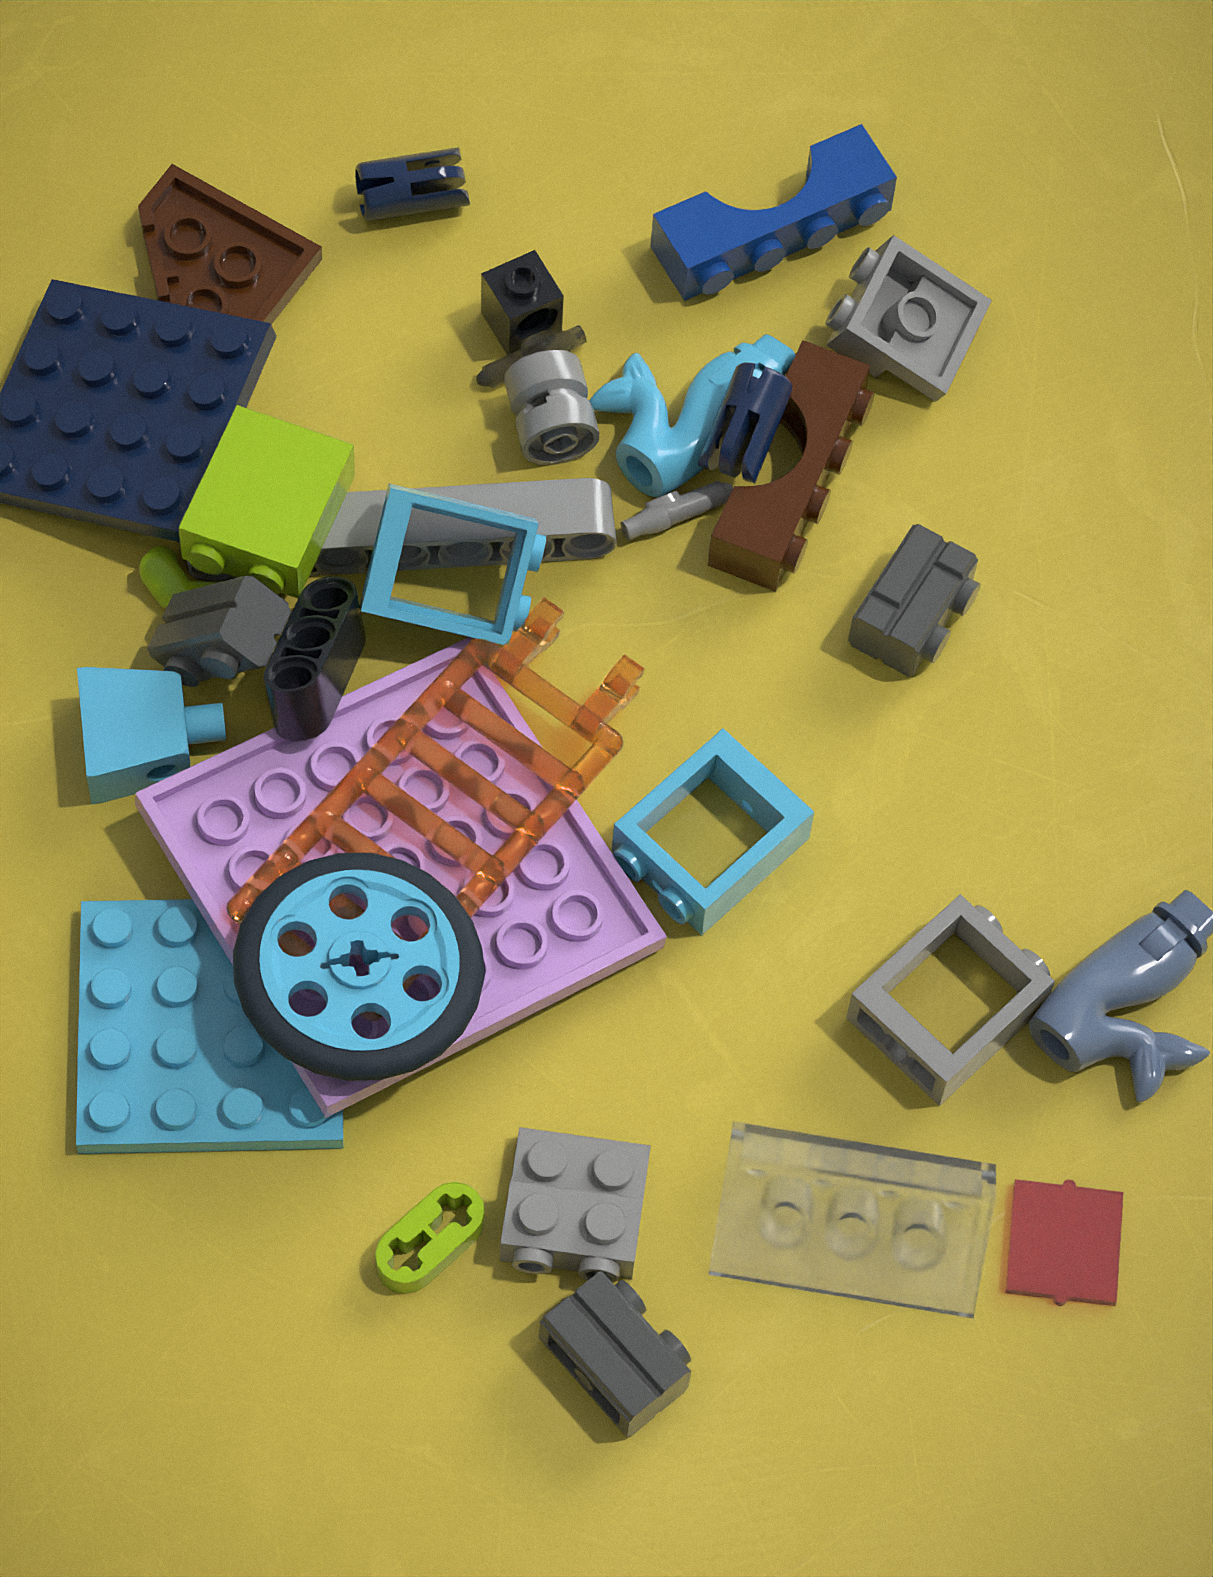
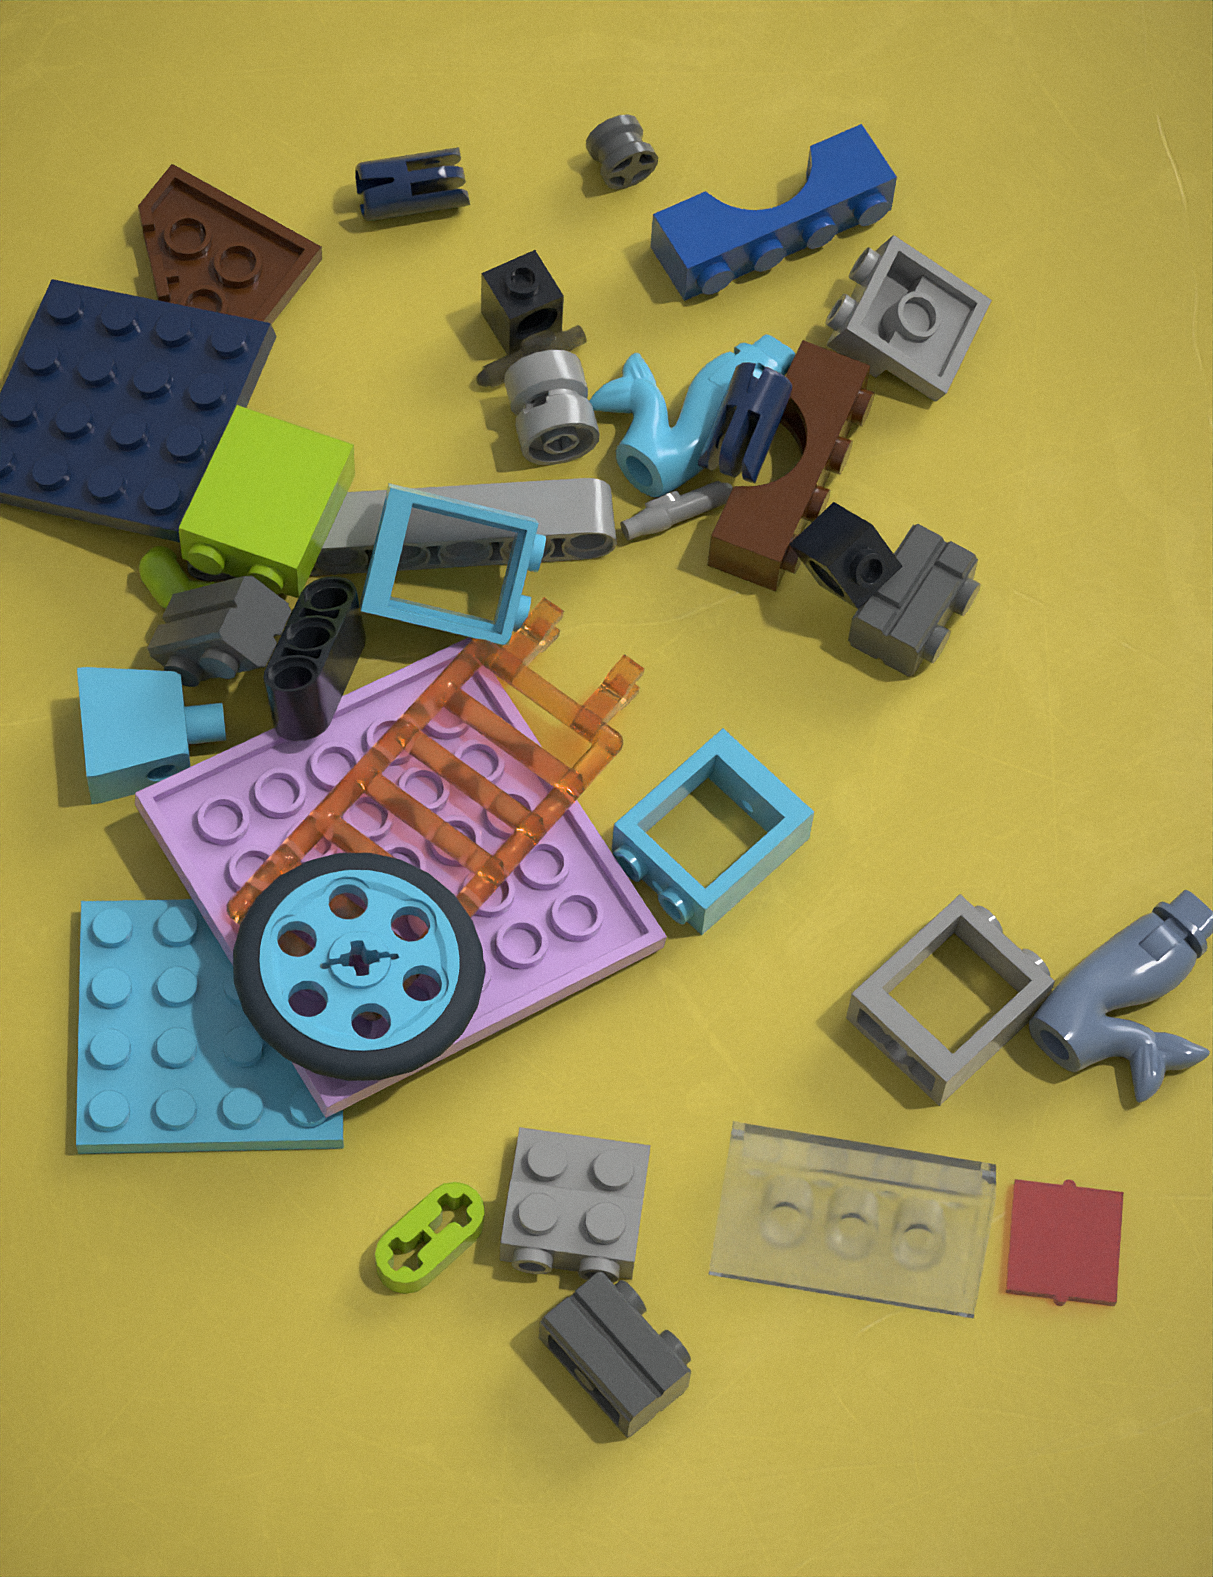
none -> dark grey wheel [586,114,658,189]
none -> black brick [789,502,903,609]

